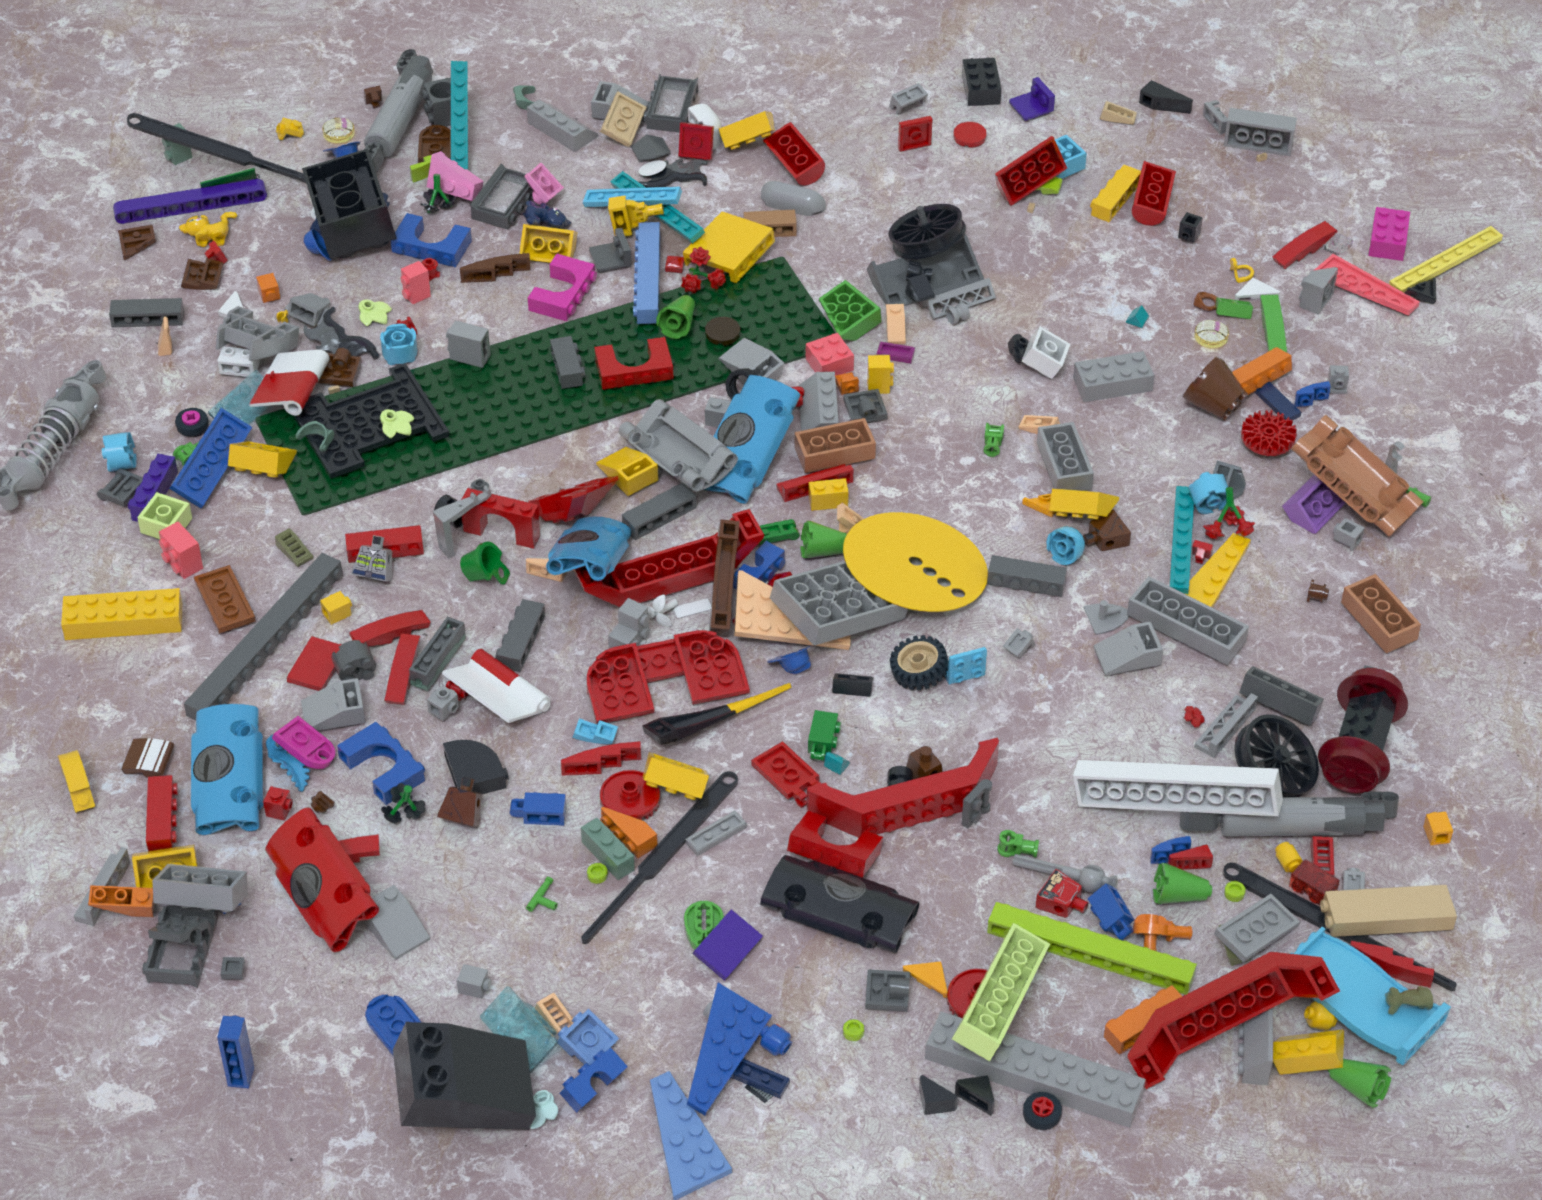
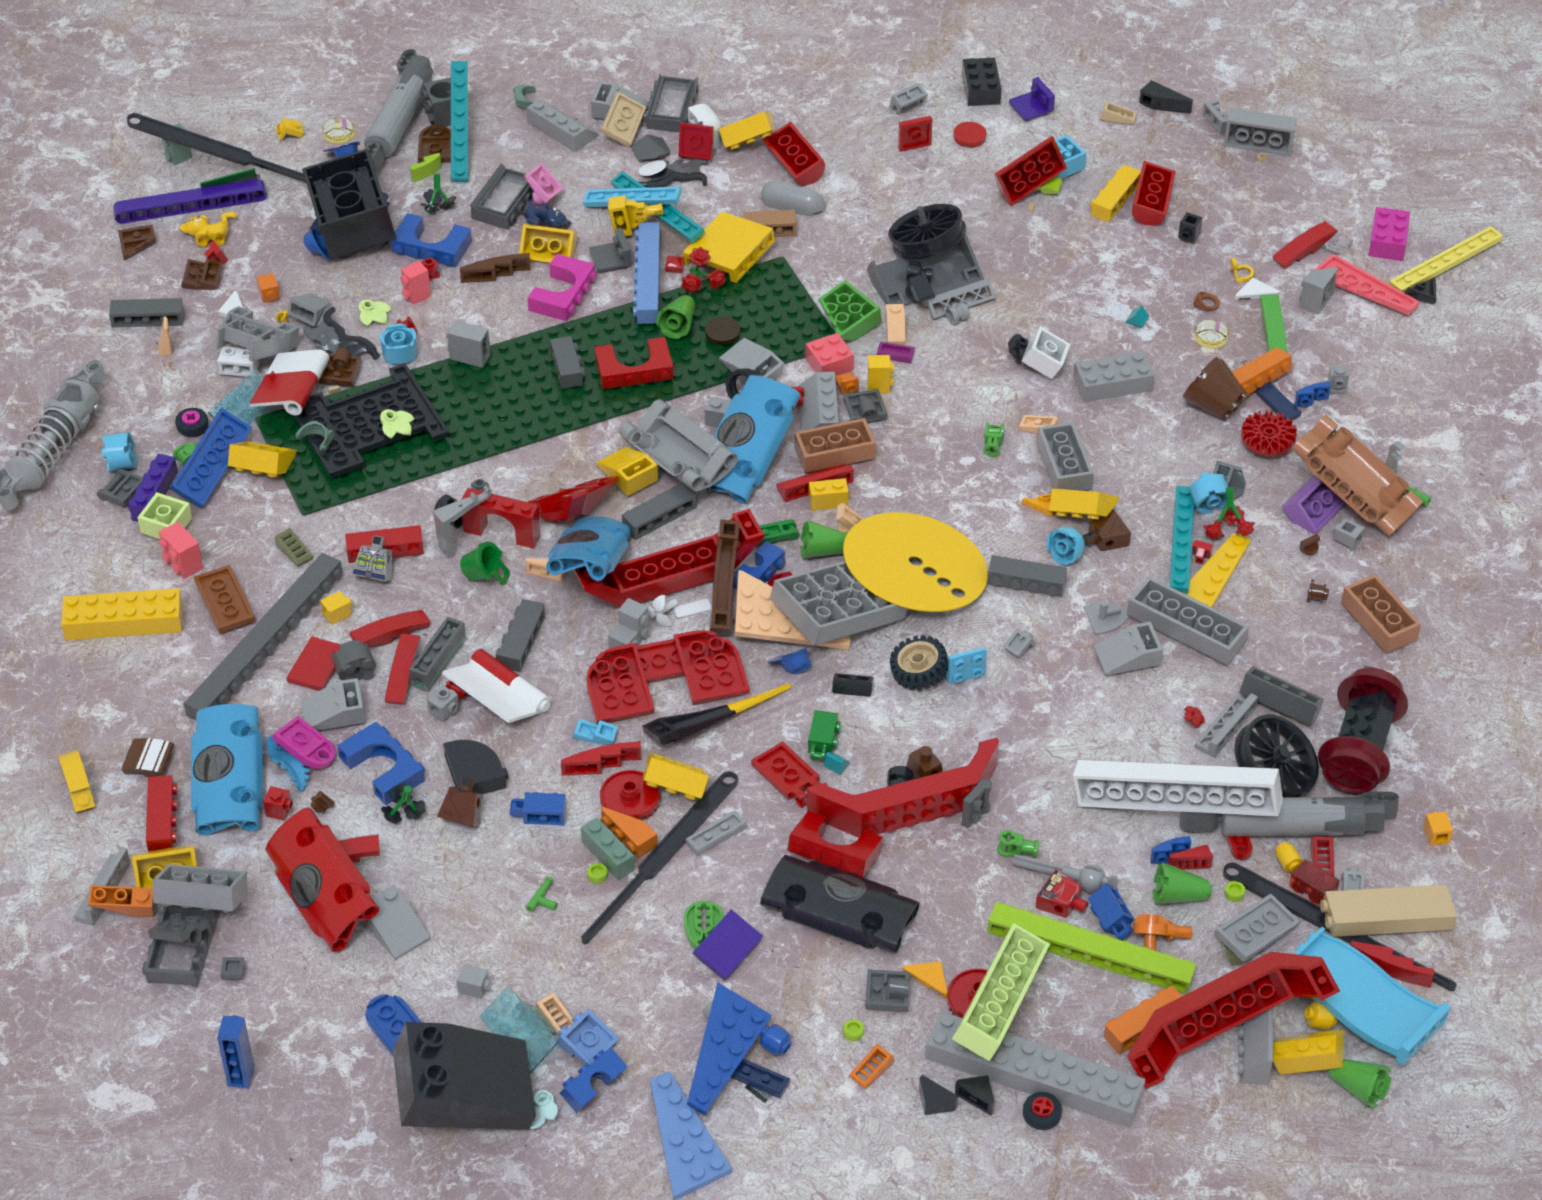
reddish brown tile [364,85,382,109] -> none
bright pink wedge [427,151,484,201] -> none
bright green slope [1216,297,1253,319] -> none
olive animal [1385,986,1433,1015] -> none
none -> orange slope [849,1044,895,1089]
none -> red plate [1226,836,1253,860]
none -> reddish brown plate [1300,534,1320,554]

